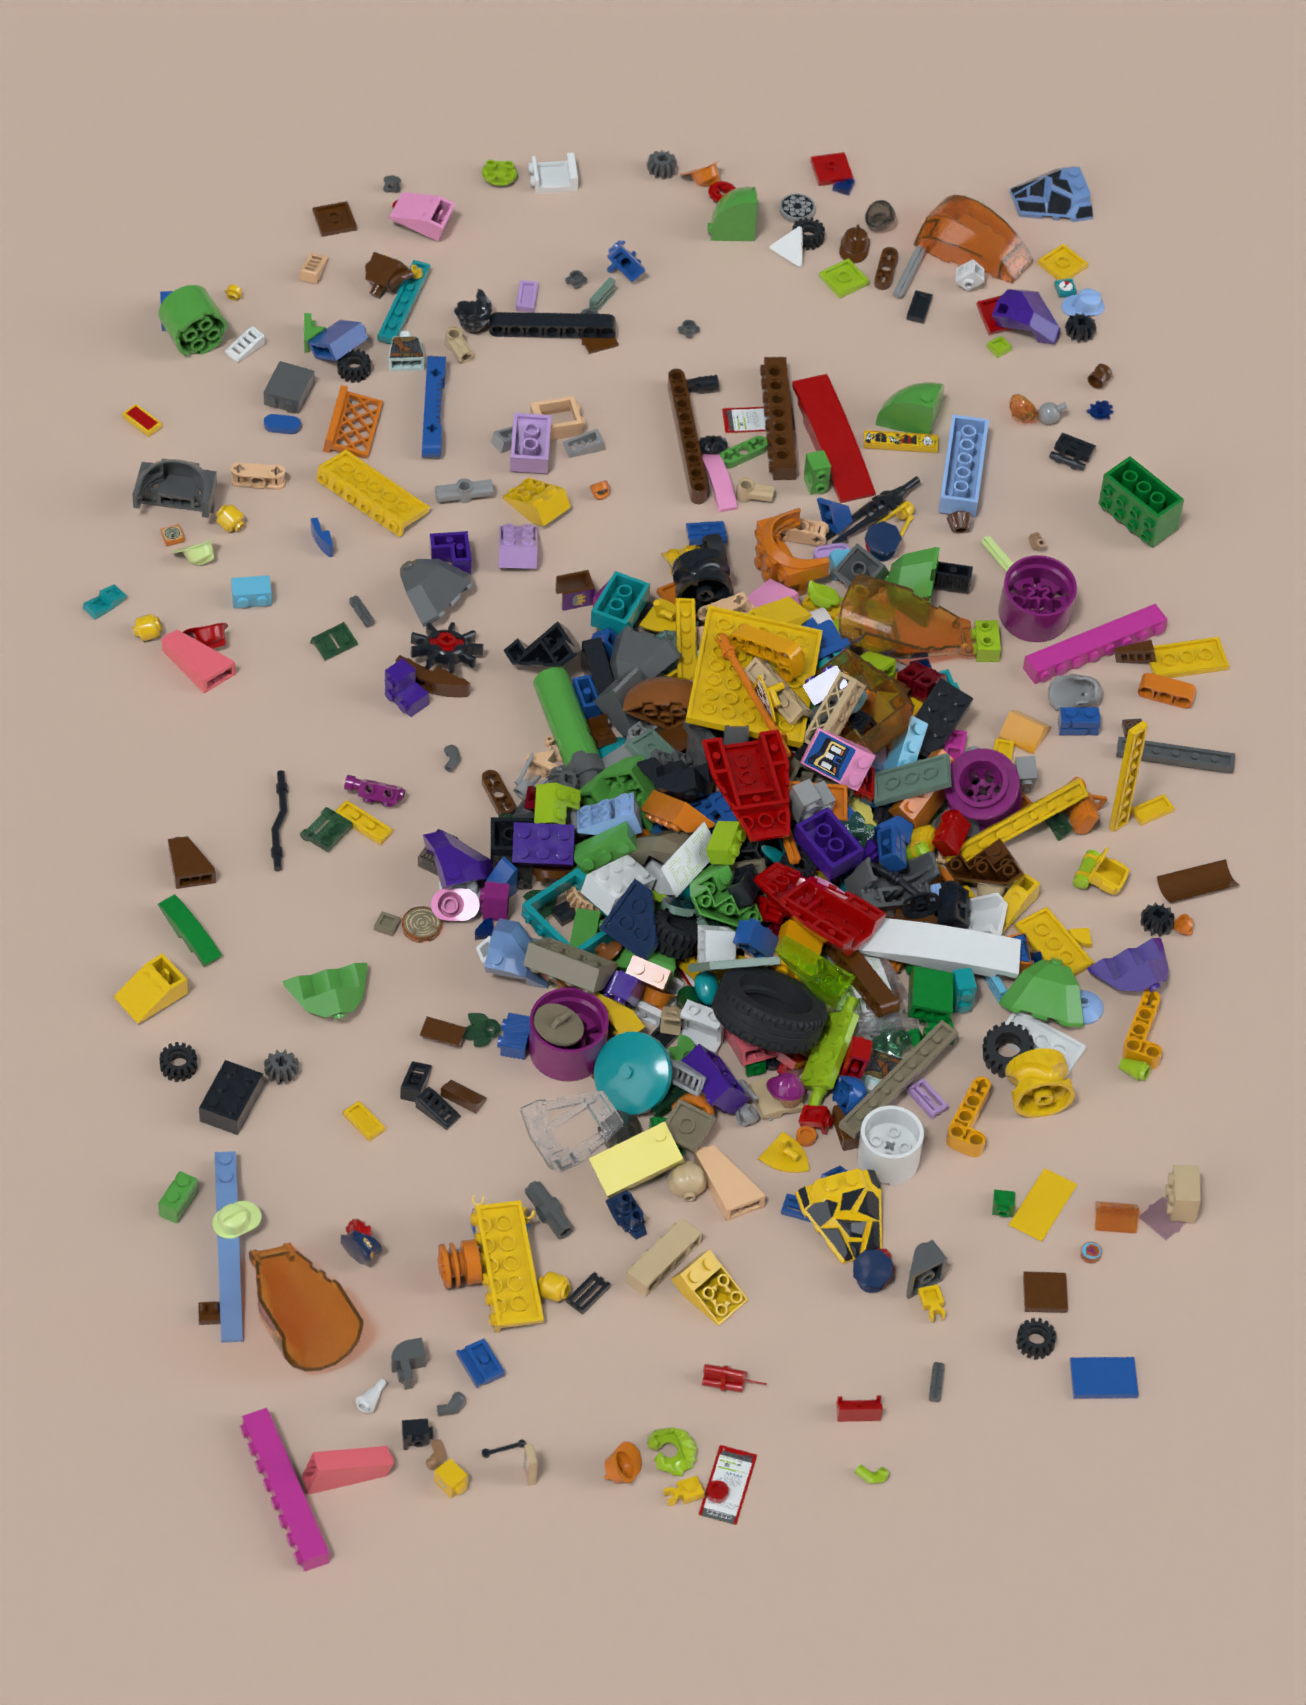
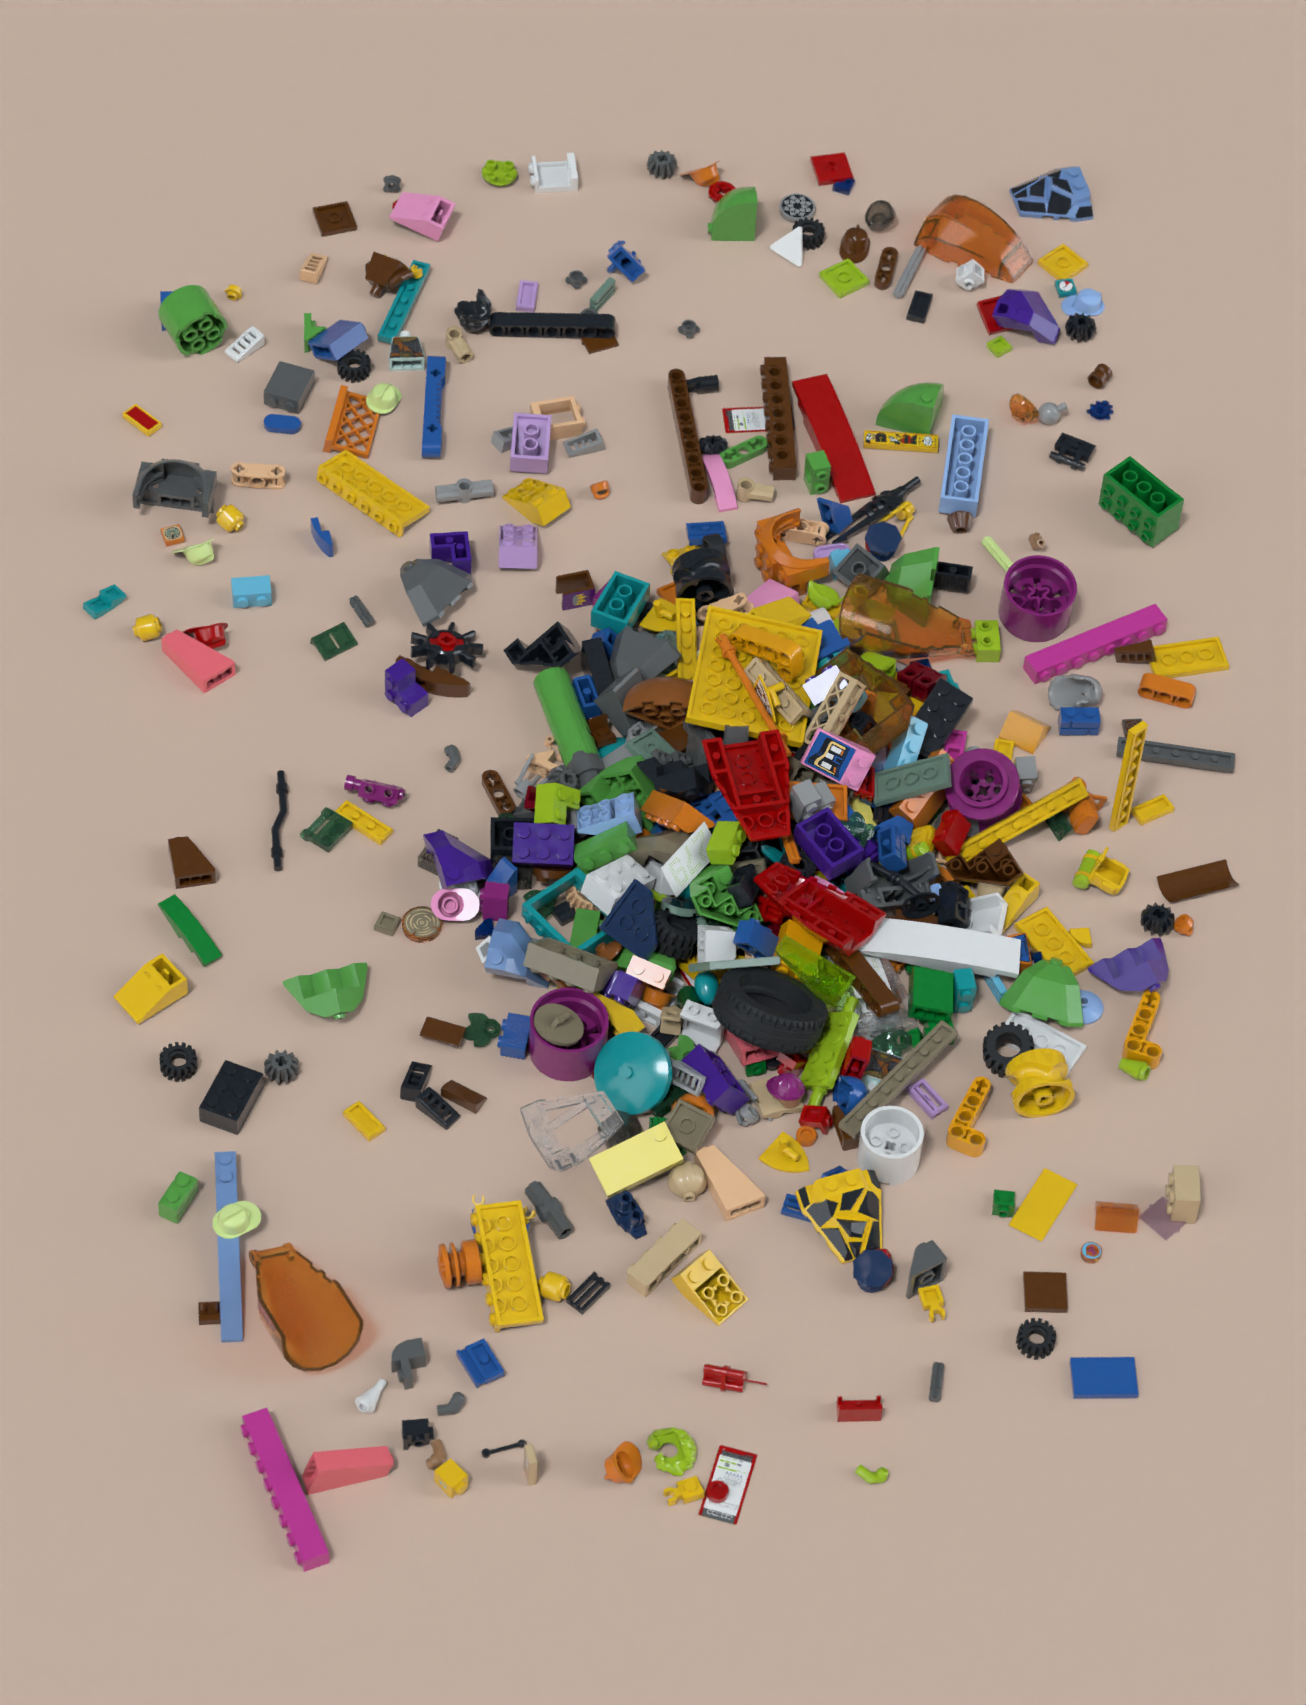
dark blue piece [340,1219,382,1266] -> none
none -> yellowish green piece [366,383,402,414]

